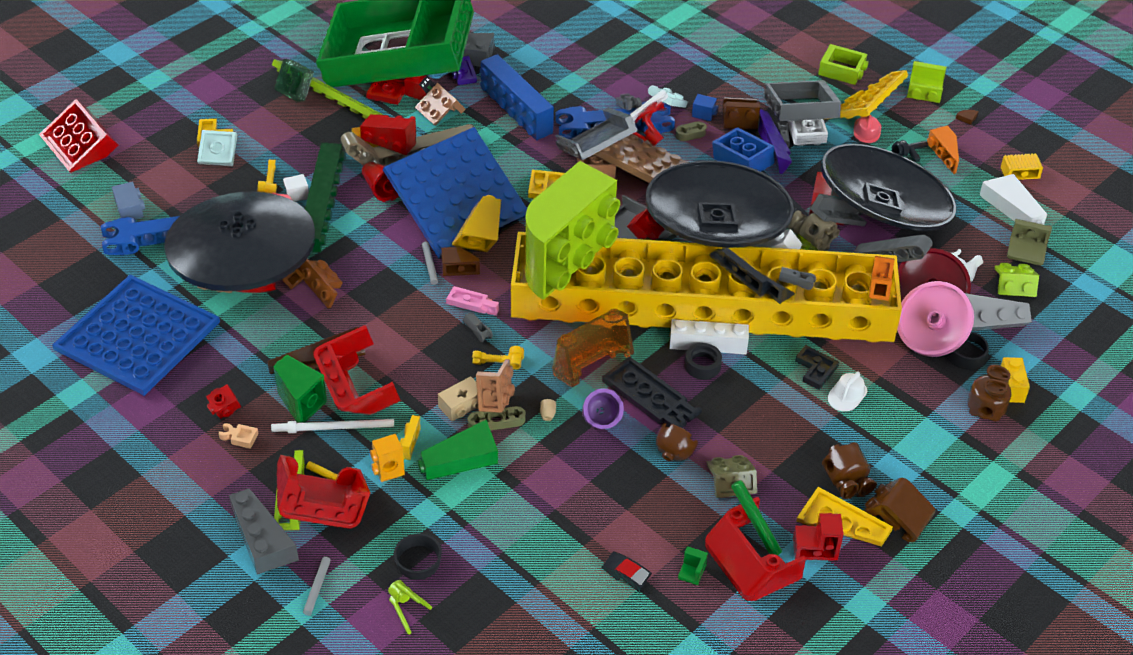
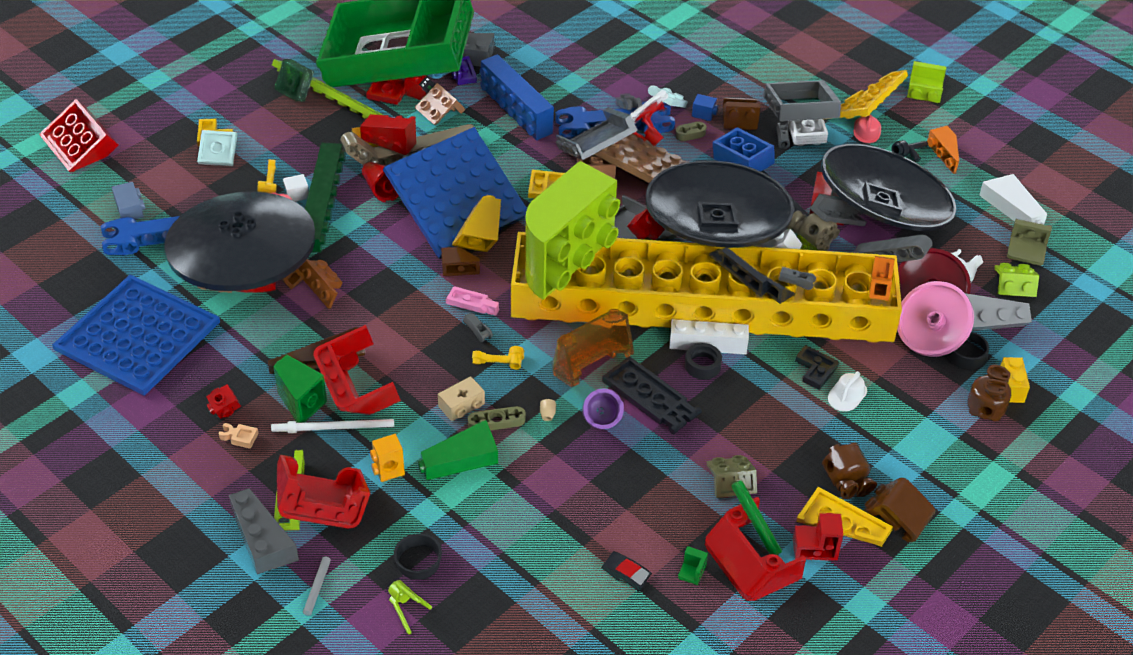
yellow wheel [306,461,338,480] -> none
yellow plate [400,415,421,460] -> none
light grey bar [422,242,438,285] -> none
nougat bracket [476,359,515,413] -> none
reddish brown cylinder [656,423,698,462] -> none
dark purple wedge [758,109,792,174] -> none
lime window [818,44,869,85] -> none
reddish brown tile [955,110,979,125] -> none
yellow brick [1001,153,1043,180] -> none

